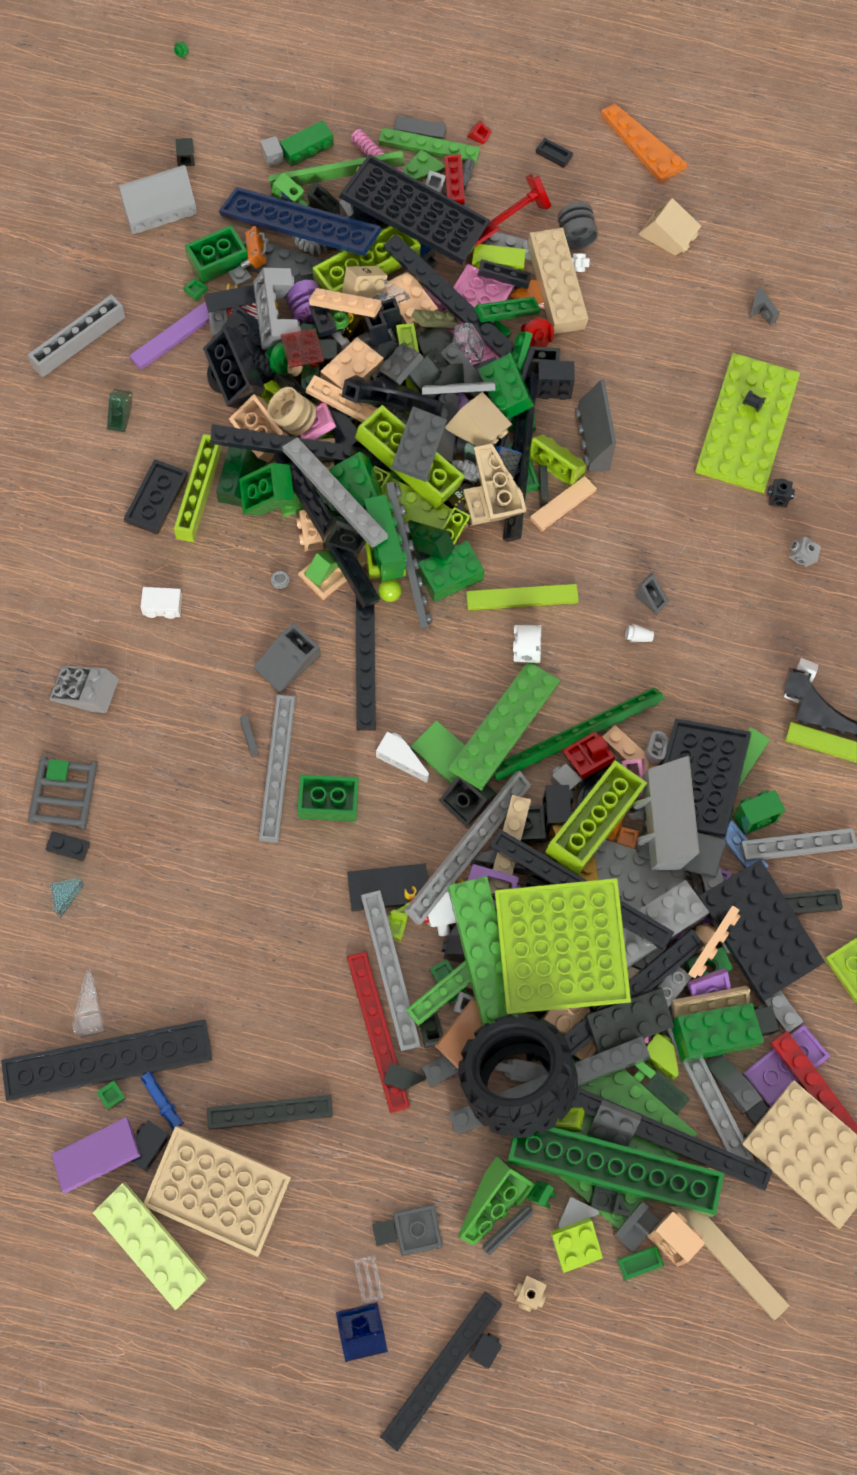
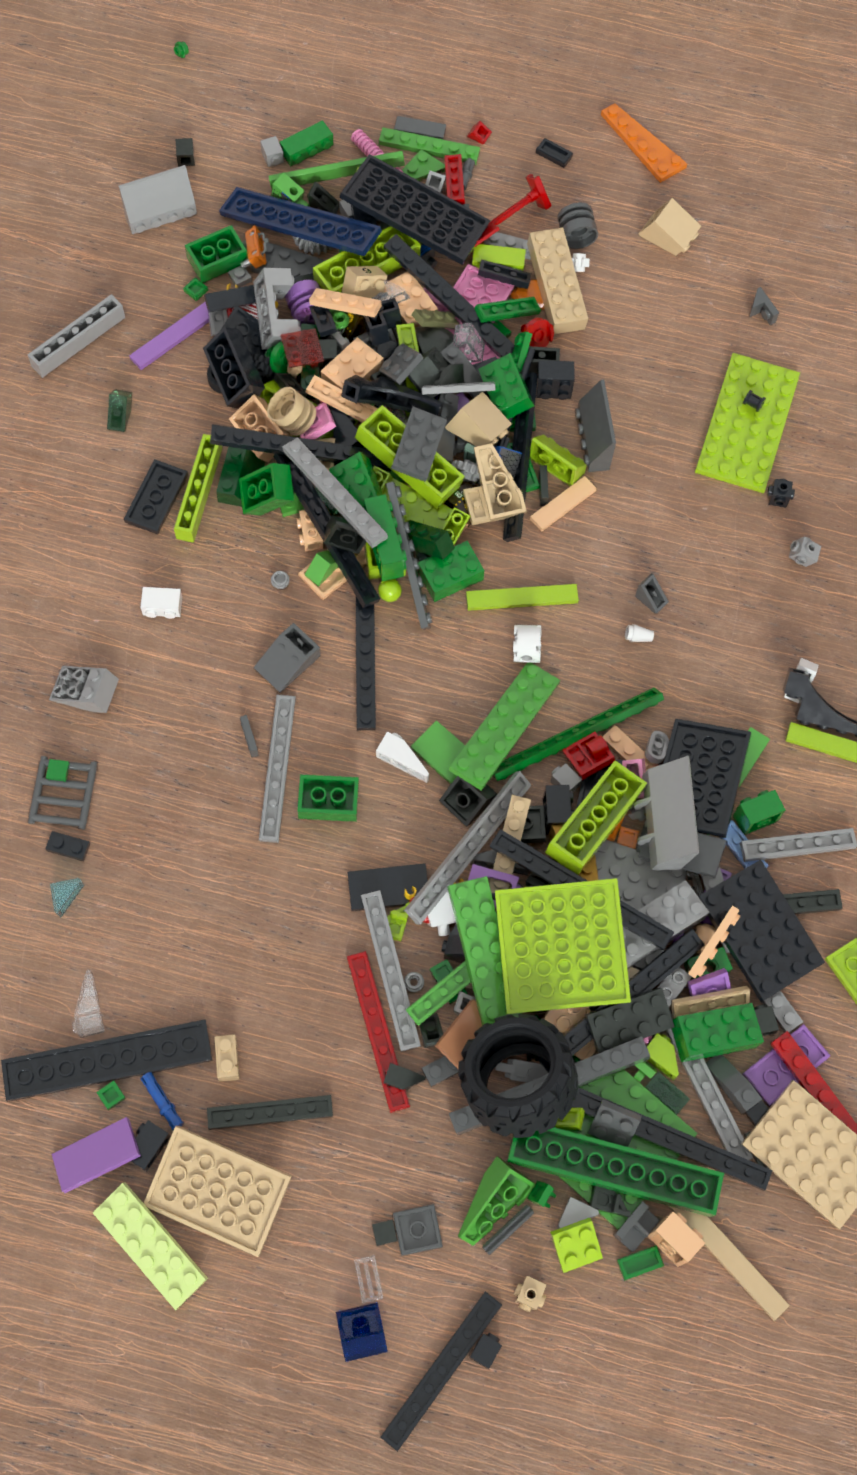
none -> tan brick [215,1035,240,1082]
none -> light grey plate [404,972,424,992]

